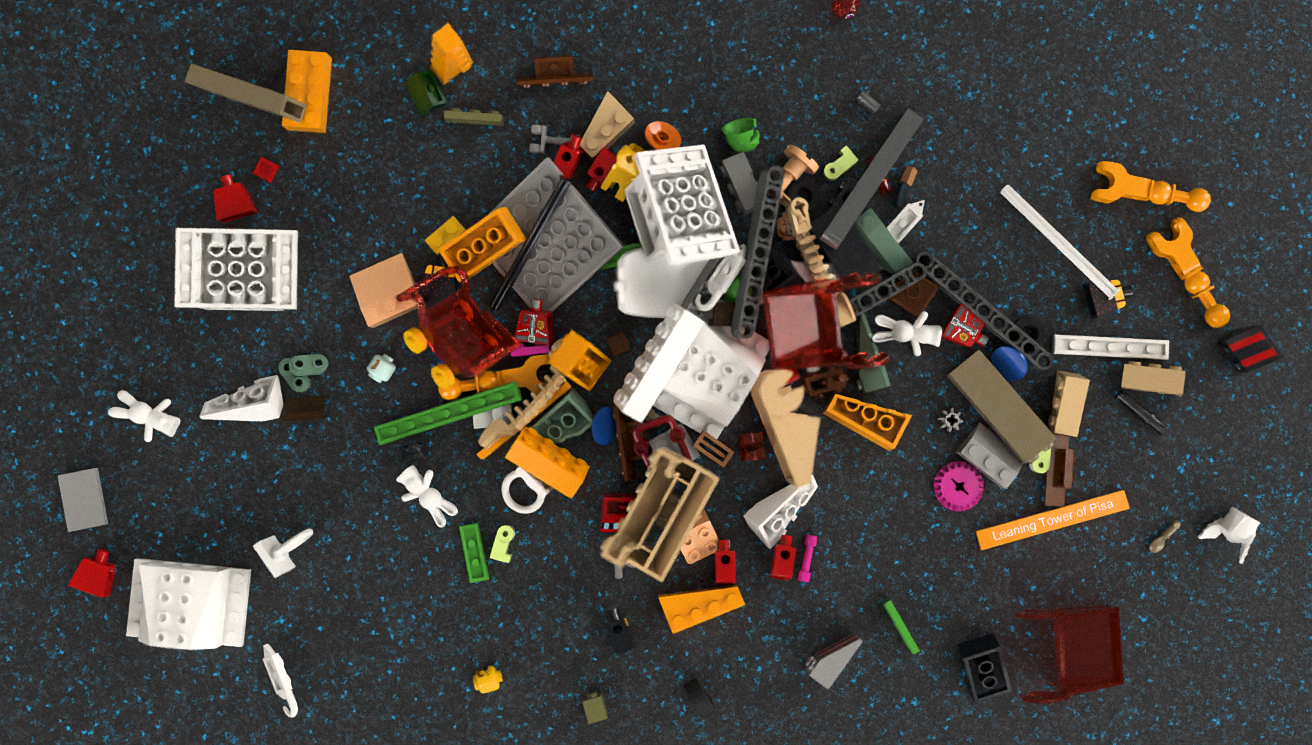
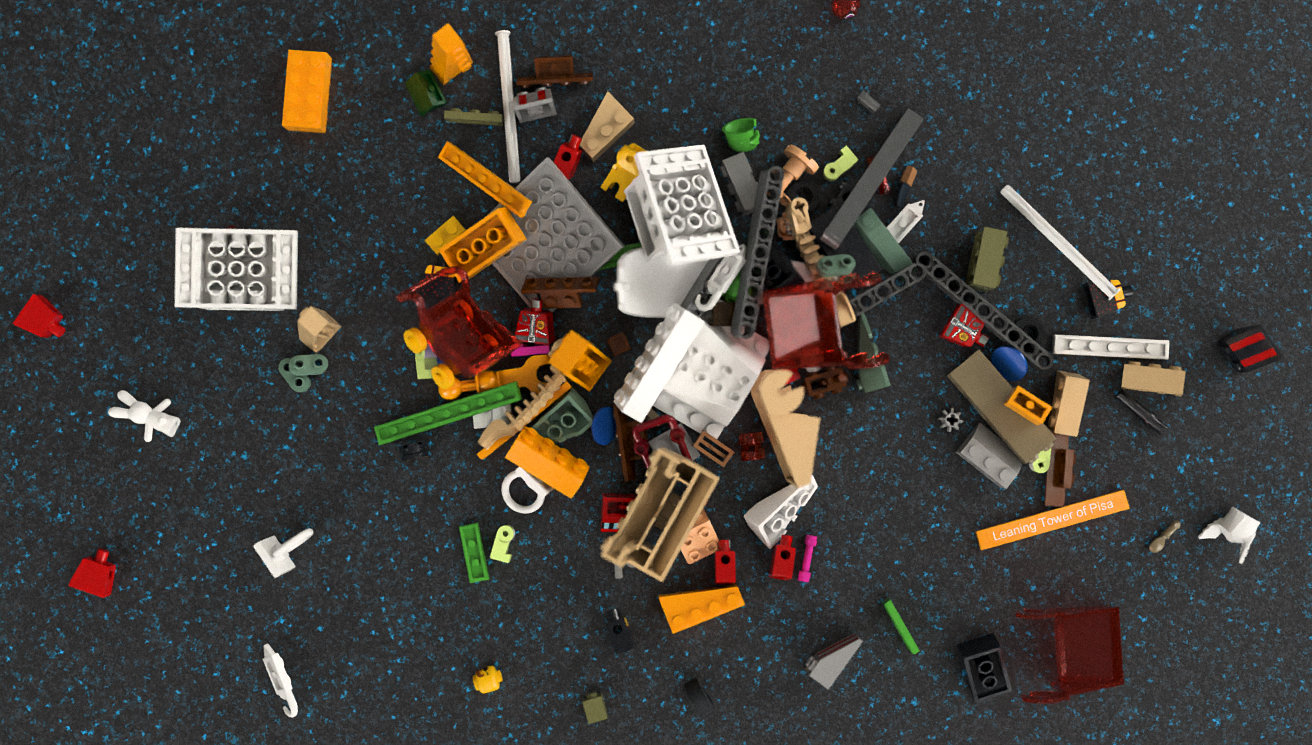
light grey tile [58,468,108,532] -> none
white wedge [126,558,251,650] -> none
dark tan brick [185,64,307,123] -> none
white wedge [199,375,283,421] -> none
red torso [214,175,258,223] -> none
red tile [252,157,280,183] -> none
dark brown panel [282,396,325,422] -> none
light nougat slope [350,253,425,328] -> none
light aqua head [367,353,396,383] -> none
white animal [396,465,458,528] -> none
black axle [489,175,574,311] -> none
light grey bar [529,125,581,154] -> none
red torso [586,147,617,192] -> none
orange dish [645,121,681,150] -> none
light orange wedge [823,394,912,451] -> none
white animal [872,311,942,356] -> none
reddish brown plate [888,272,940,318] -> none
dark pink gear [934,461,984,511] -> none
light orange piece [1090,161,1211,212] -> none
light orange piece [1146,217,1230,328] -> none
none -> red torso [13,294,66,338]
none -> tan wedge [297,306,342,354]
none -> yellowish green leg [415,343,438,379]
none -> light orange tile [438,141,532,218]
none -> white axle [495,30,521,183]
none -> light grey slope [513,87,557,123]
none -> reddish brown bracket [521,276,600,308]
none -> sand green plate [816,254,855,277]
none -> olive brick [965,227,1009,292]
none -> light orange brick [1004,386,1052,426]

